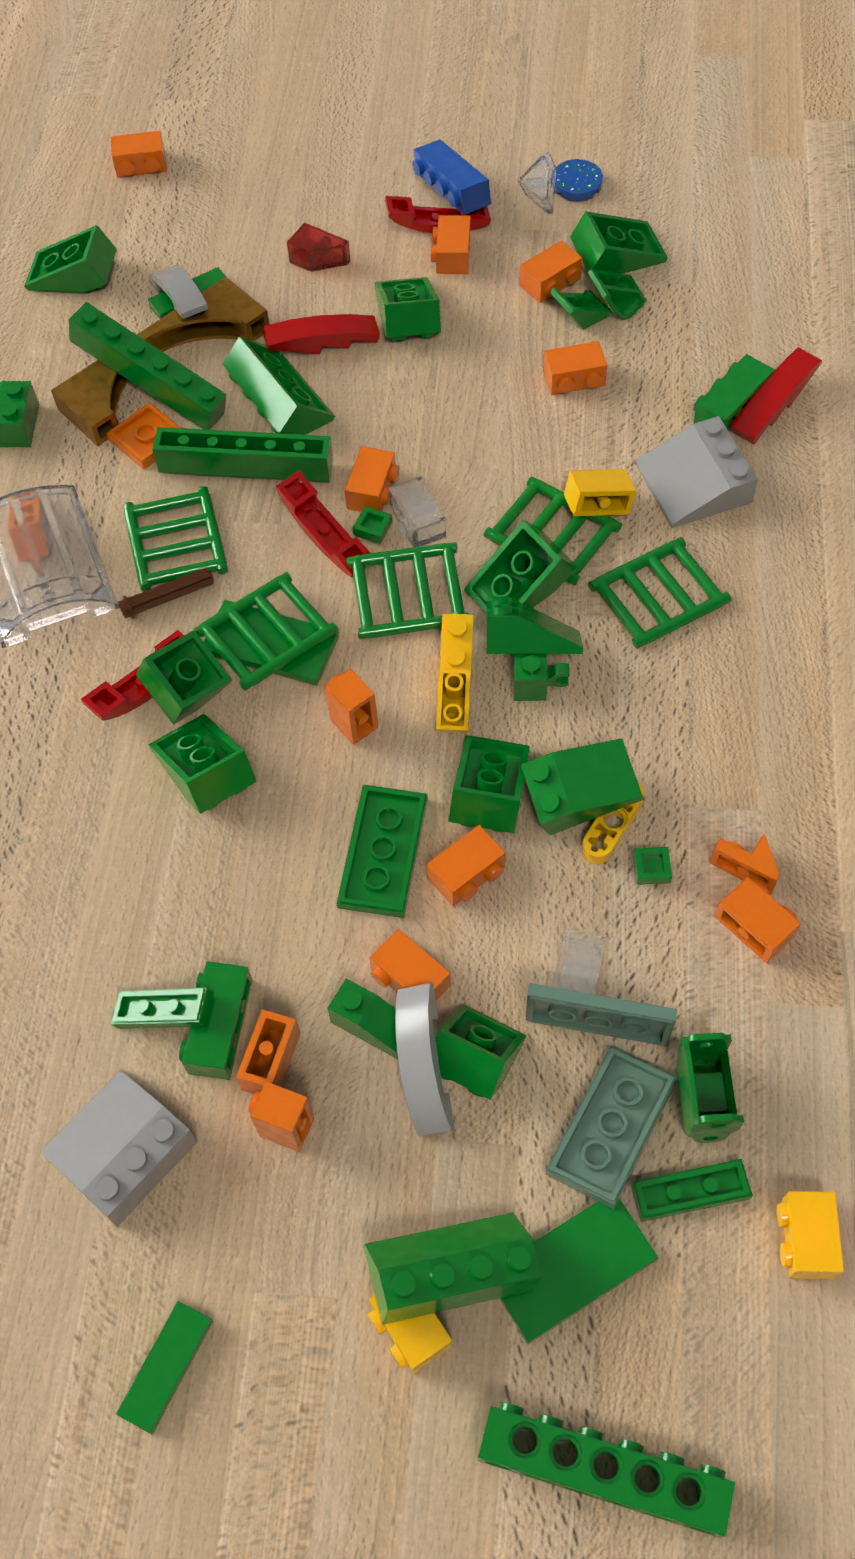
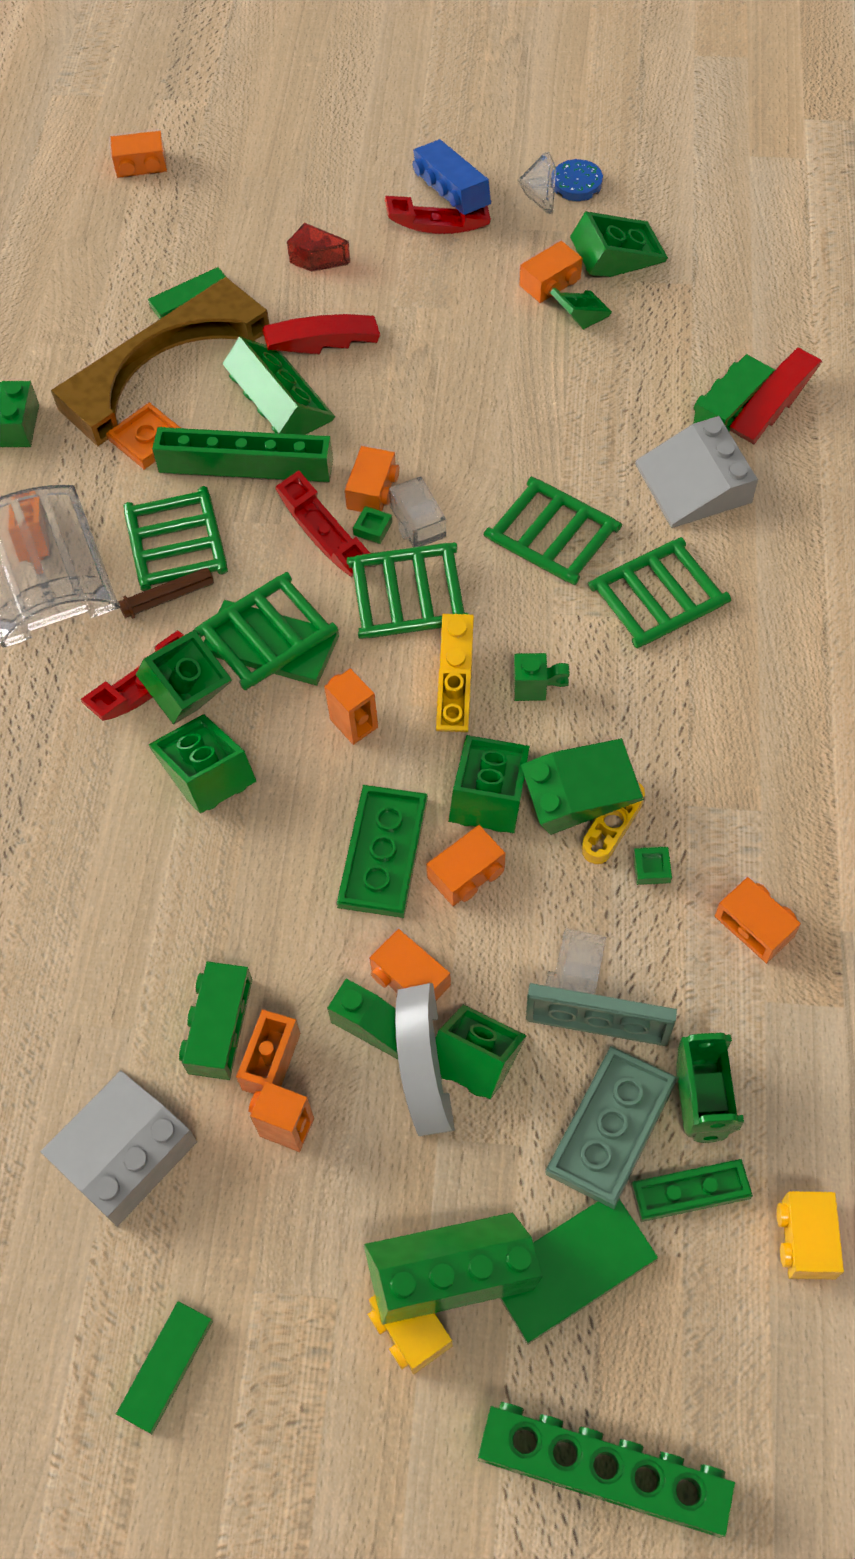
green slope [24,225,117,293] -> none
green brick [69,302,226,430] -> none
tile [111,988,213,1029] -> none
light grey slope [148,265,208,319] -> none
green slope [375,277,441,341] -> none
orange brick [431,215,470,274] -> none
green slope [464,520,577,613] -> none
green slope [486,596,583,654] -> none
orange brick [543,341,608,395] -> none
yellow brick [564,469,637,516] -> none
green slope [588,269,647,319] -> none
orange slope [710,834,780,895] -> none

